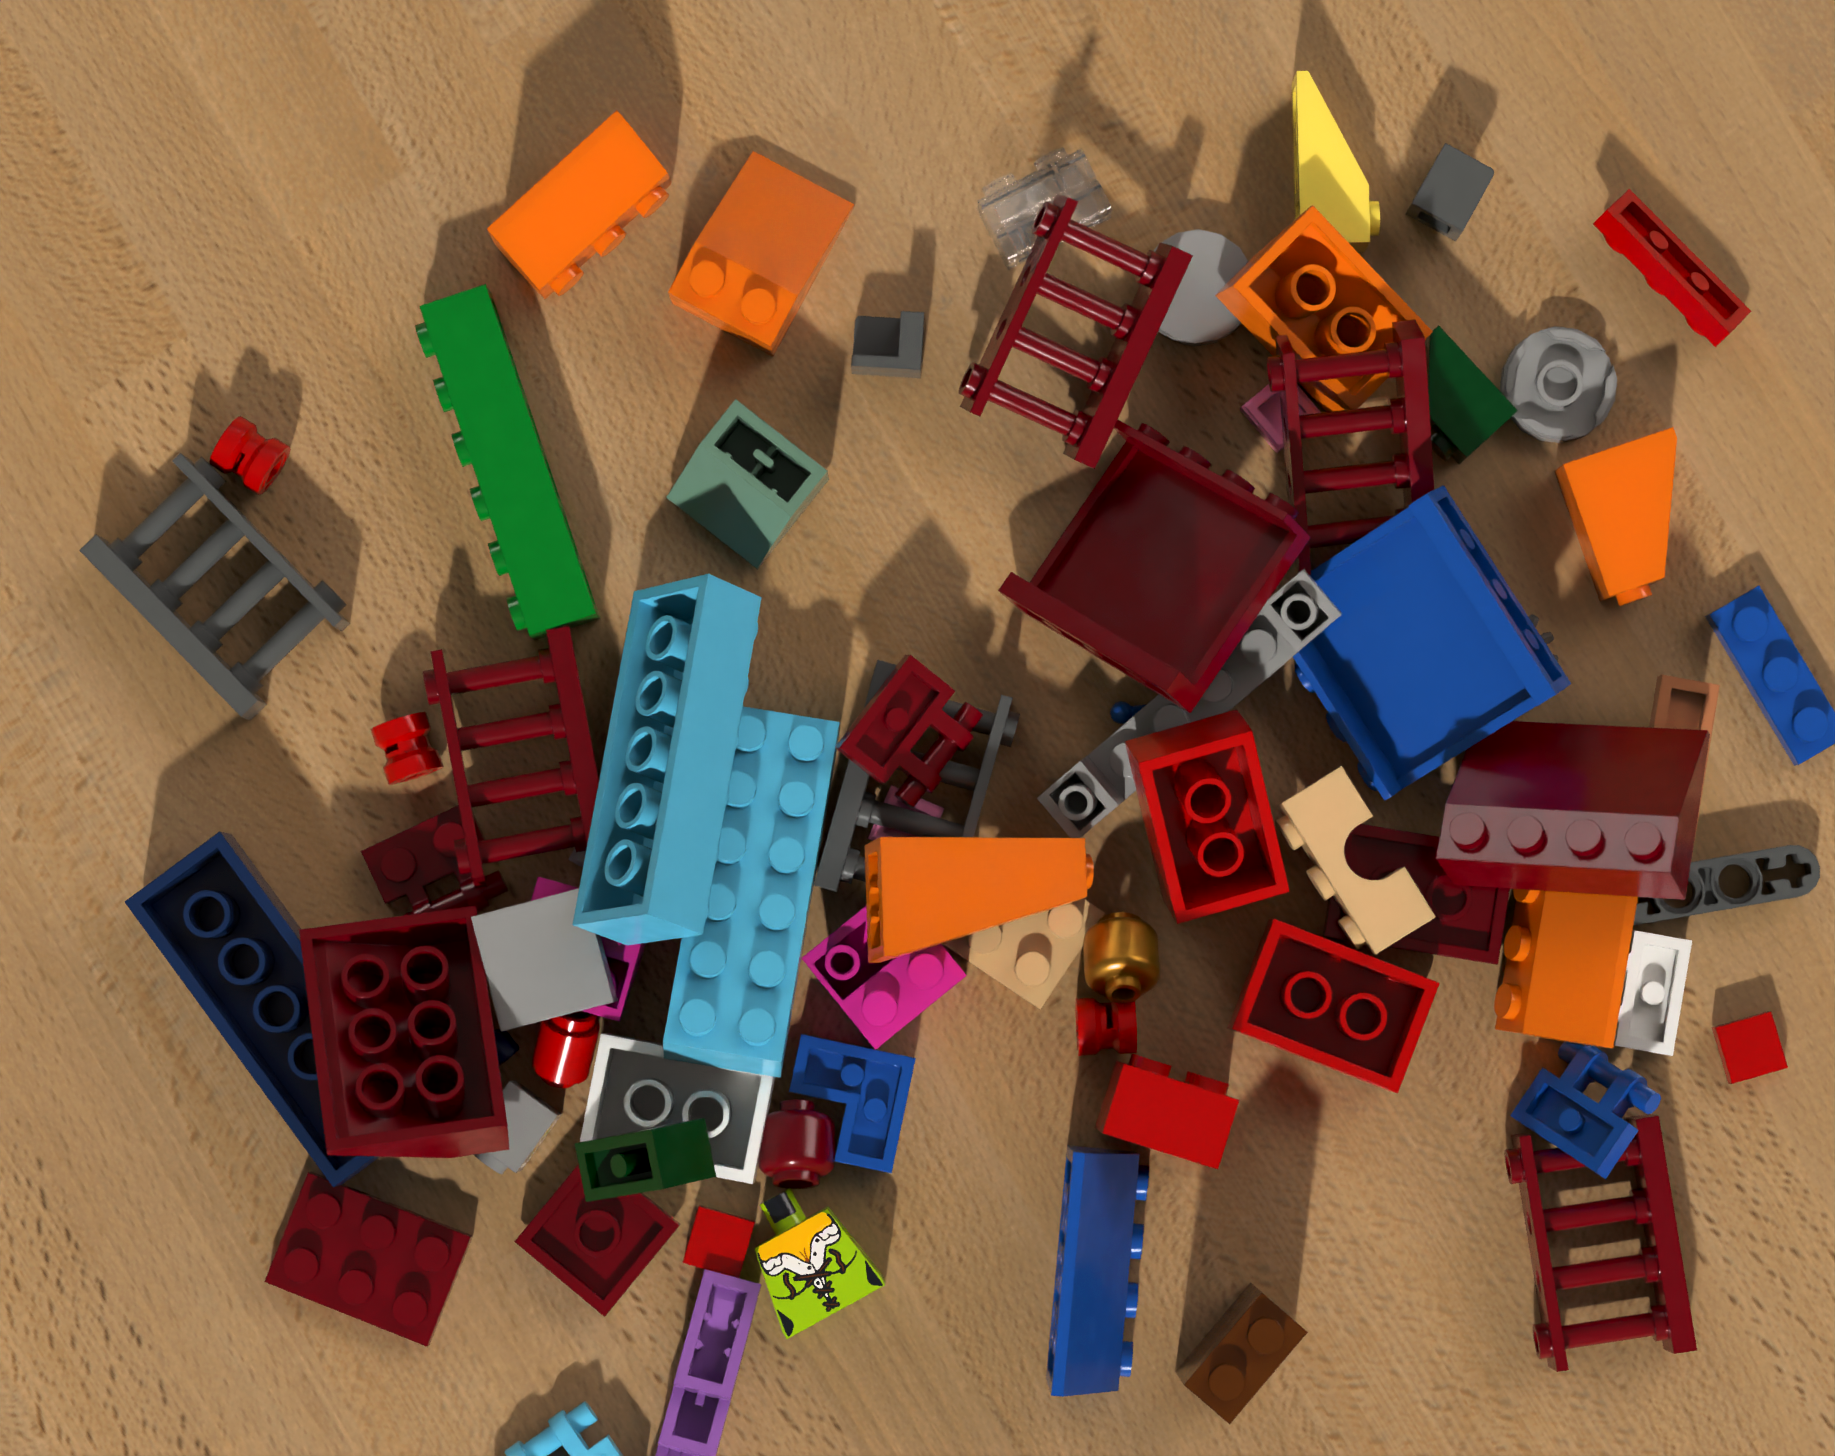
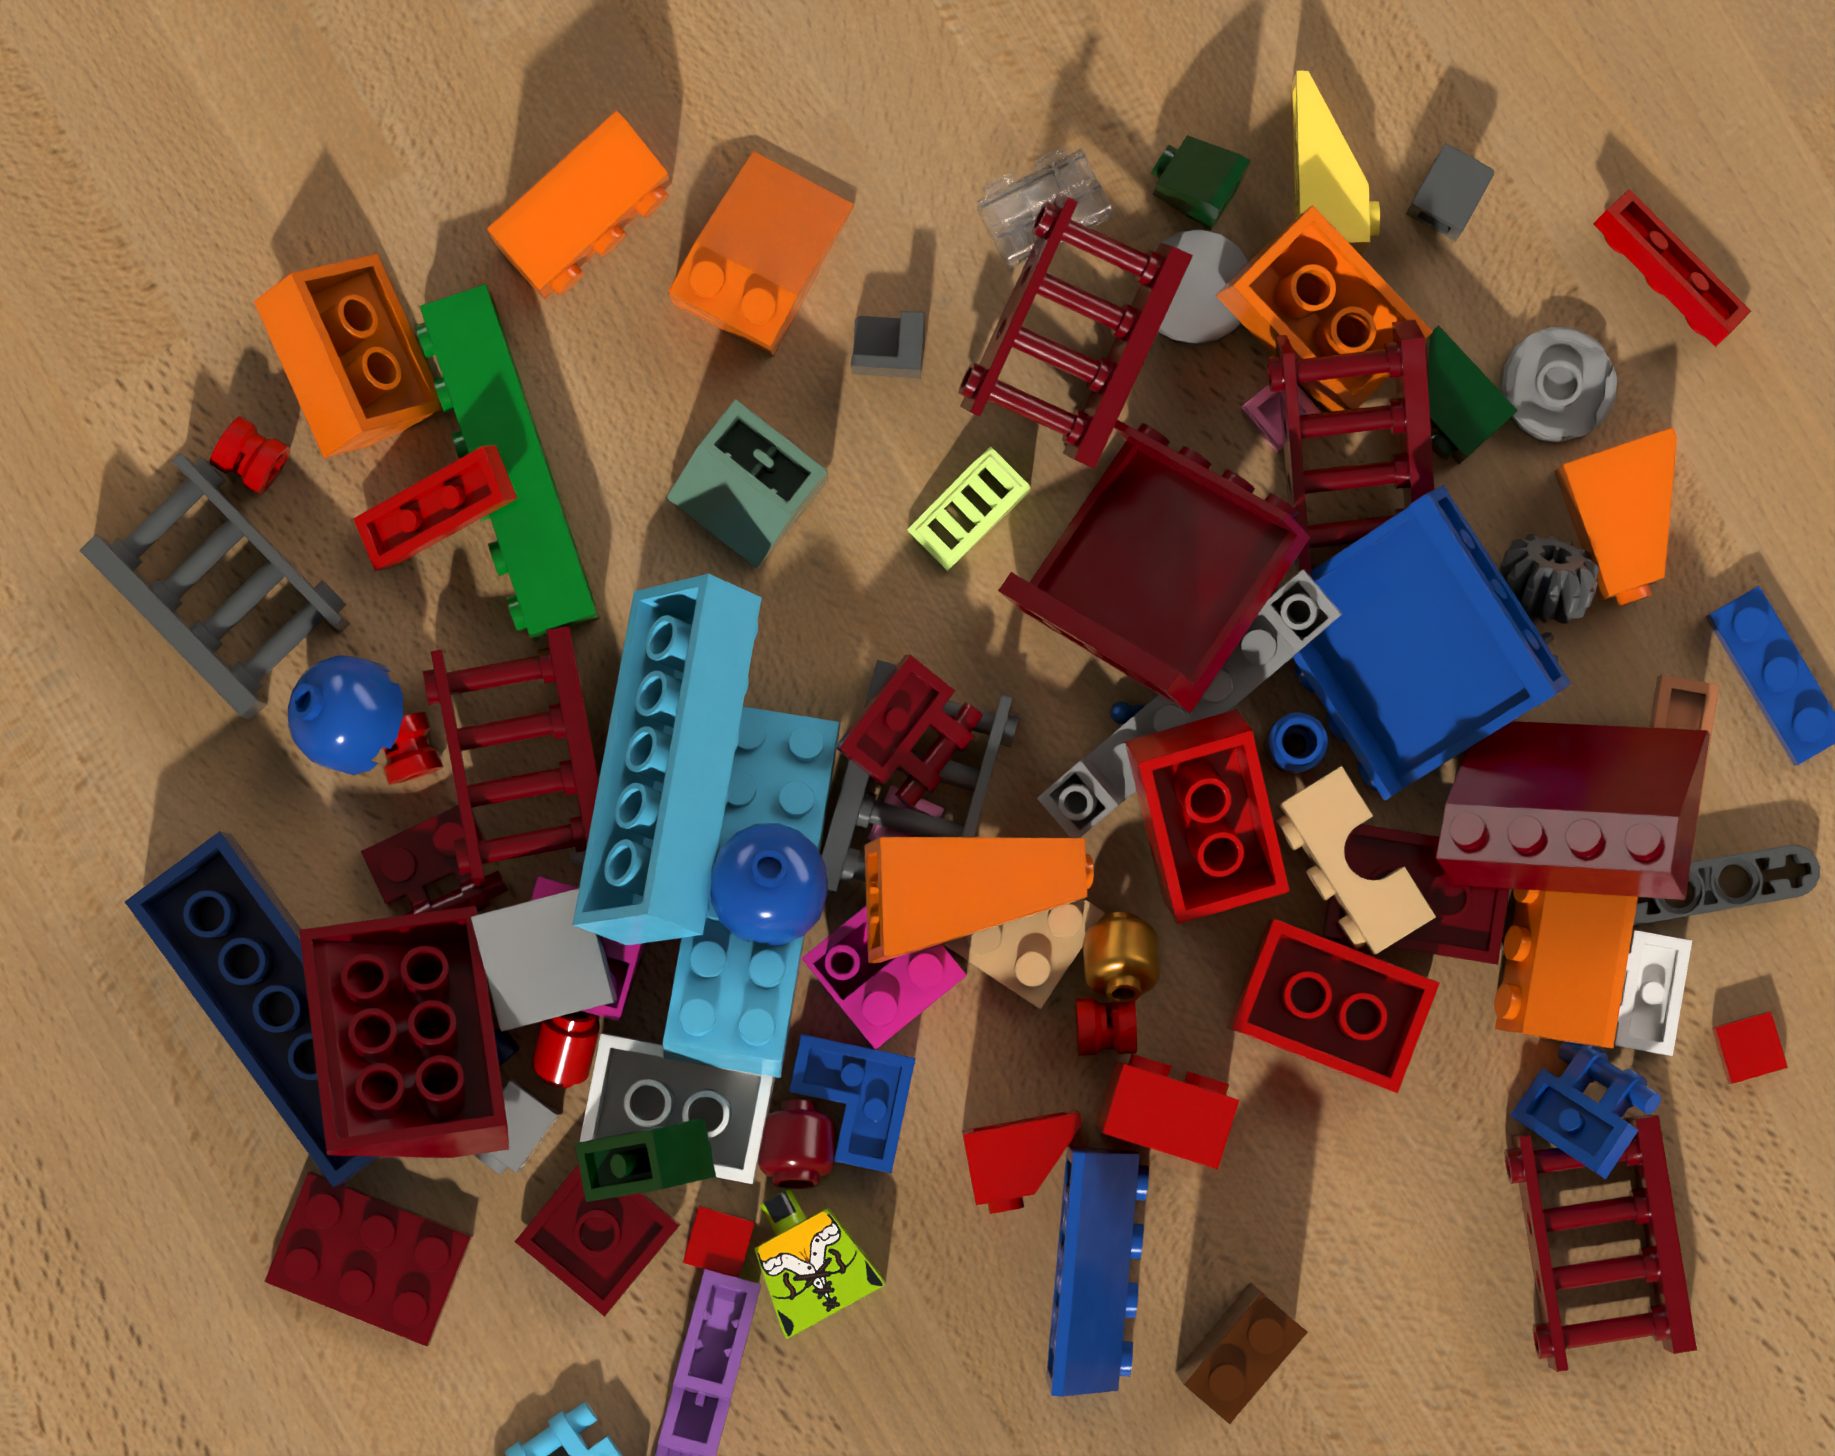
none -> orange slope [254,253,444,459]
none -> blue cylinder [288,655,403,775]
none -> red plate [353,445,518,571]
none -> blue cylinder [710,823,828,946]
none -> yellowish green slope [907,446,1031,572]
none -> red slope [962,1109,1082,1214]
none -> dark green slope [1151,135,1251,231]
none -> blue brick [1265,713,1328,774]
none -> dark grey gear [1499,534,1599,624]

